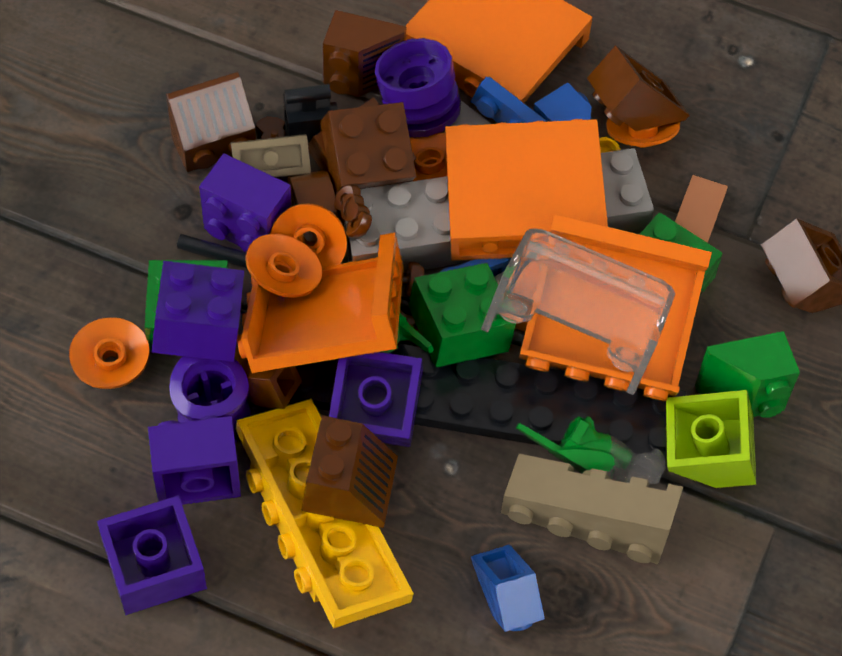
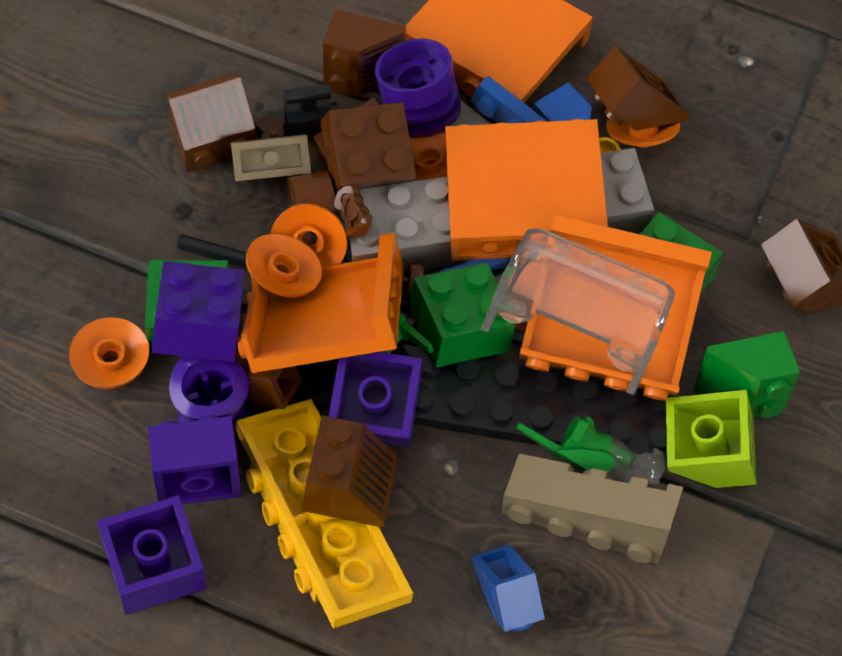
dark purple brick [199,153,292,252] -> none
nougat tile [675,175,728,243] -> none

